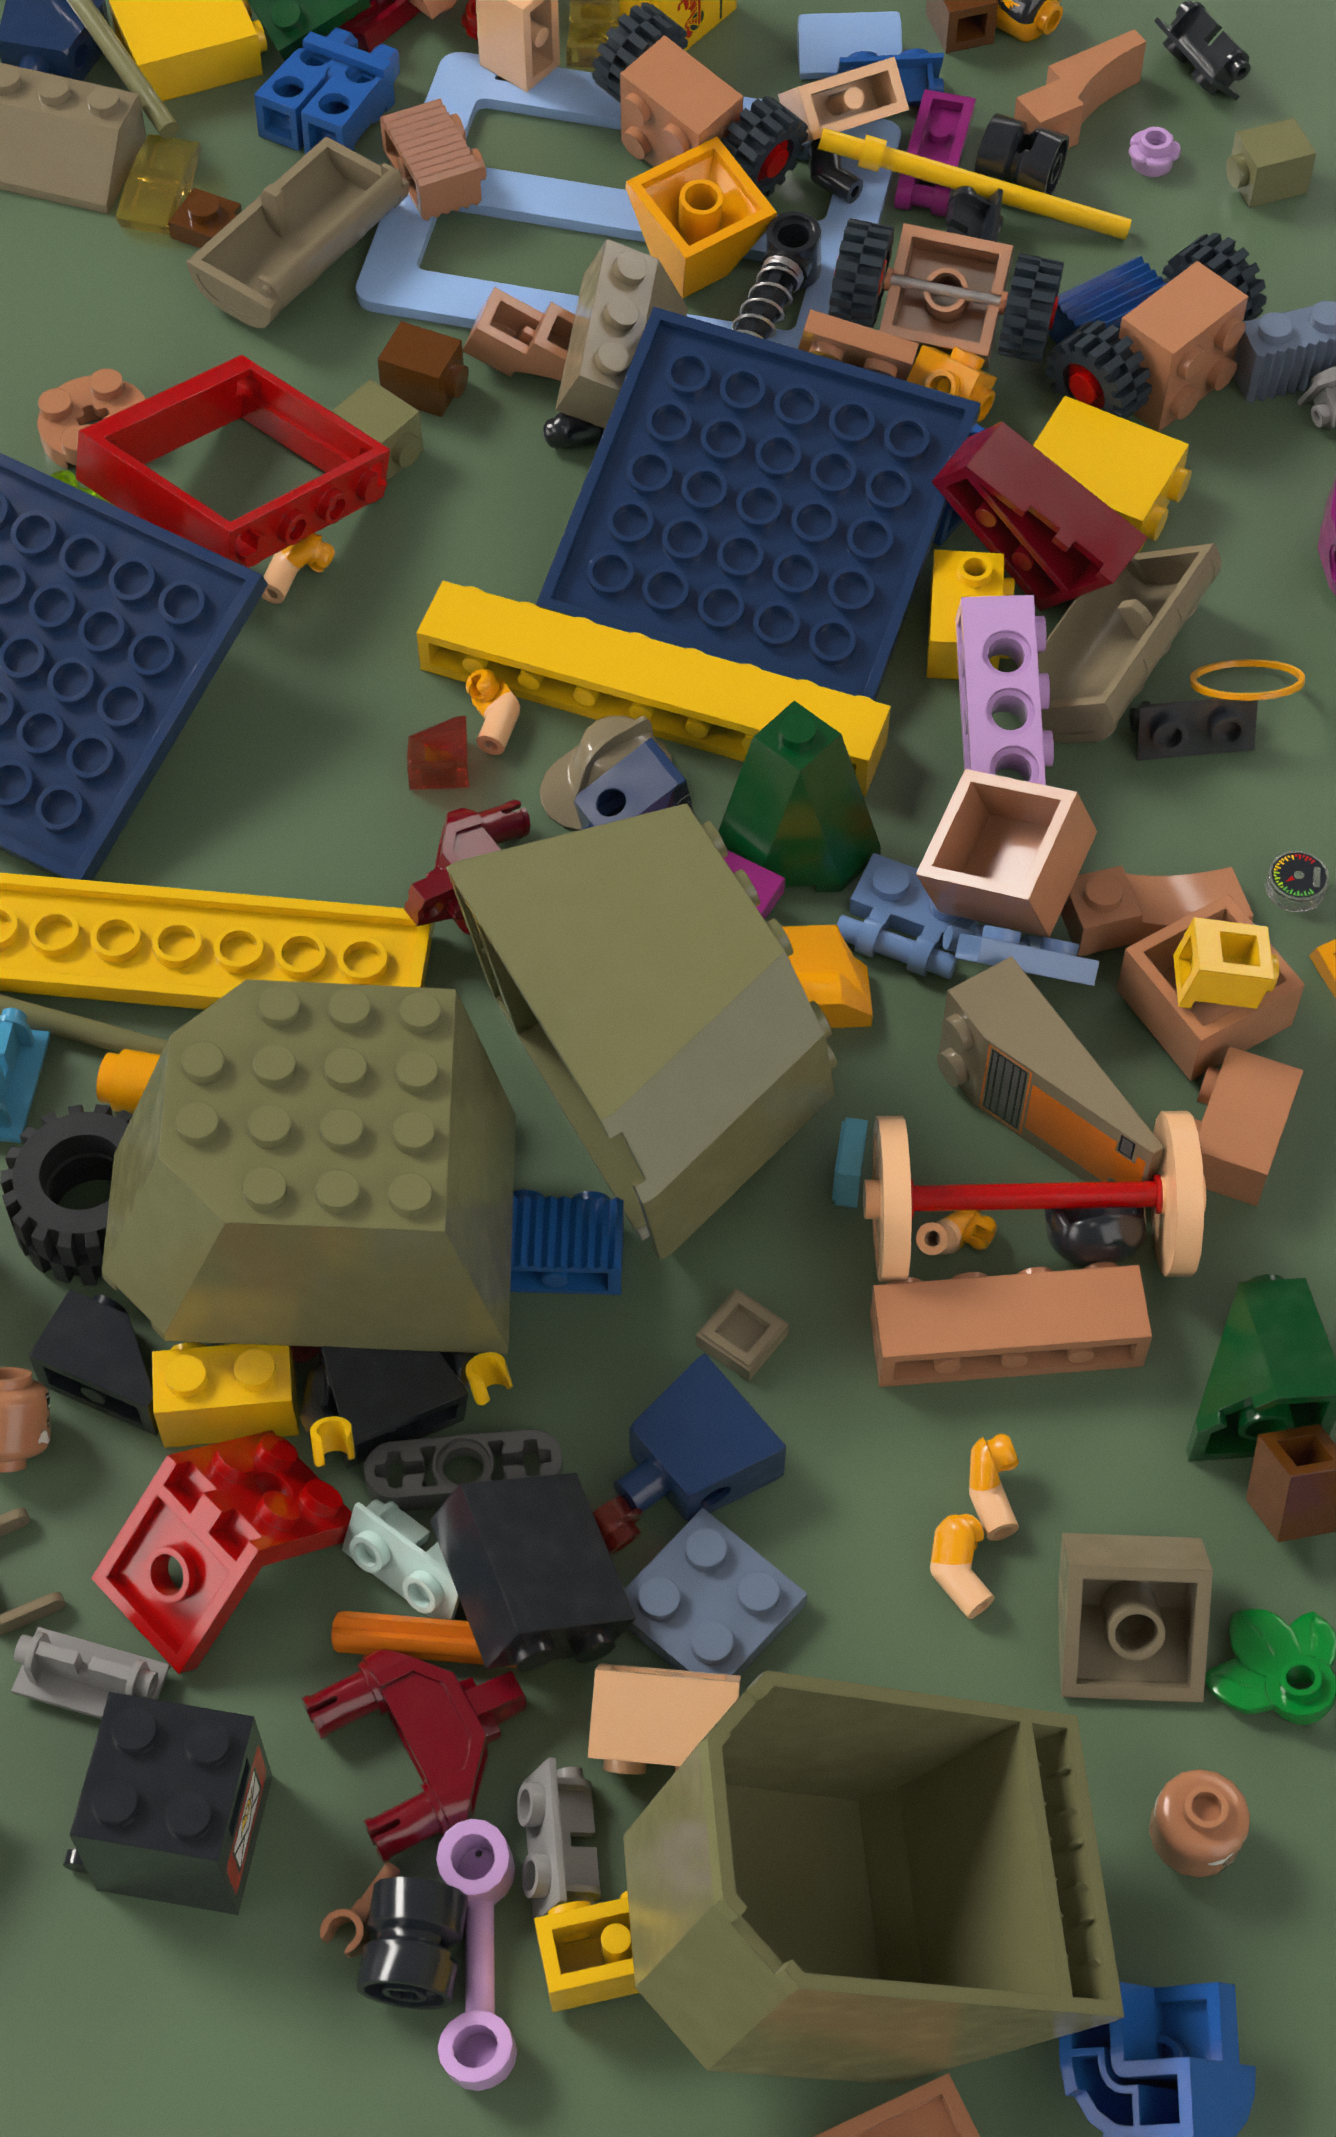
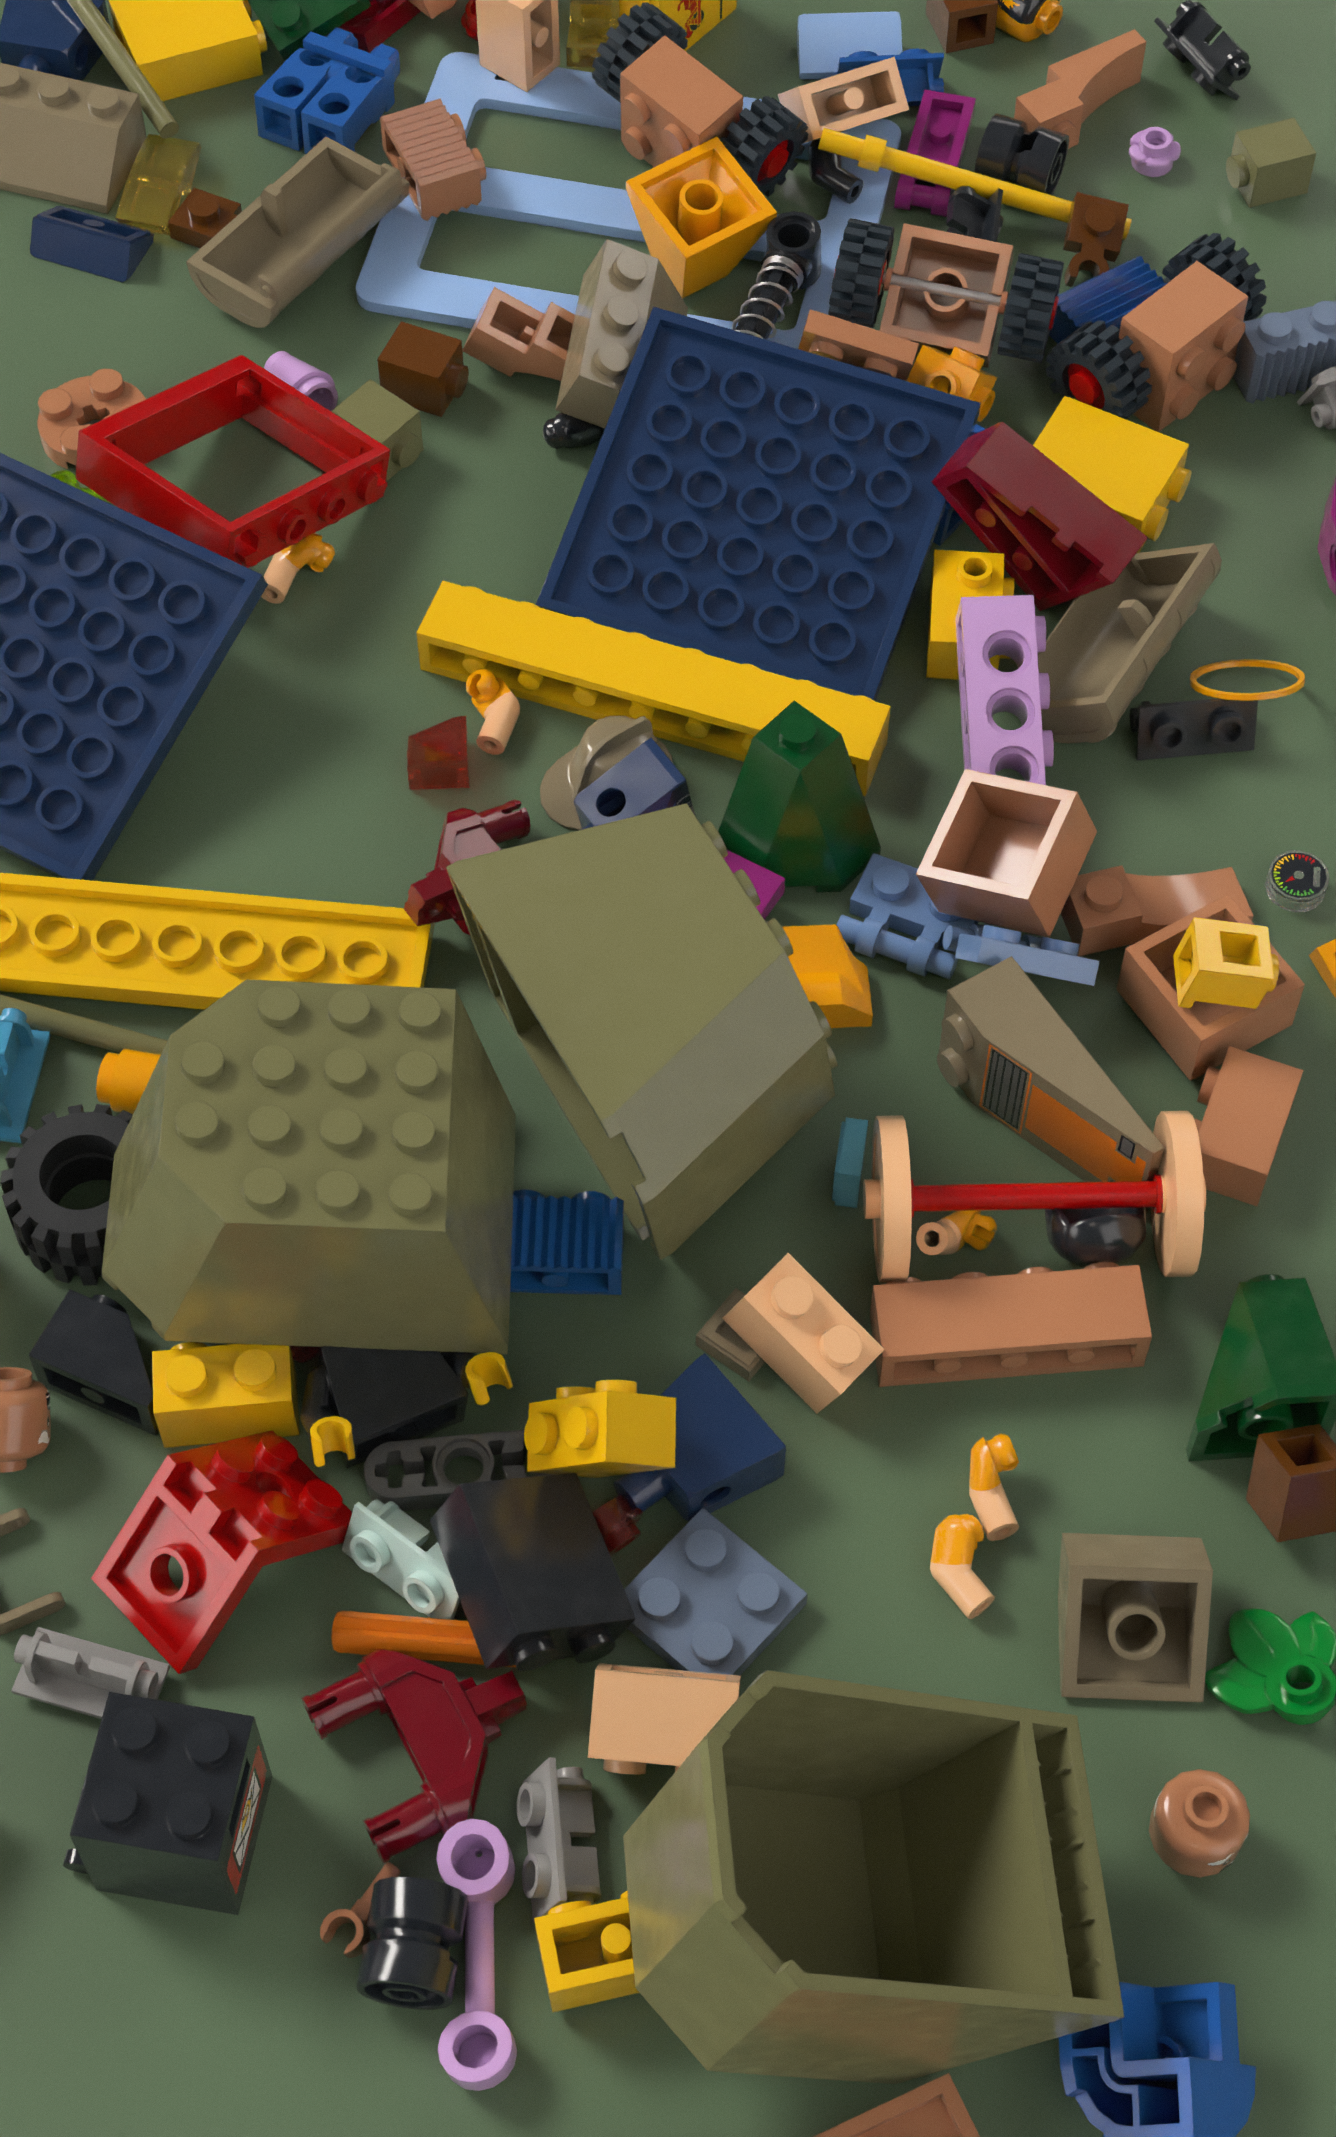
none -> dark blue slope [30,205,154,282]
none -> lavender cone [264,351,338,411]
none -> yellow brick [524,1380,676,1478]
none -> light nougat brick [722,1253,885,1414]
none -> reddish brown plate [1063,192,1129,287]

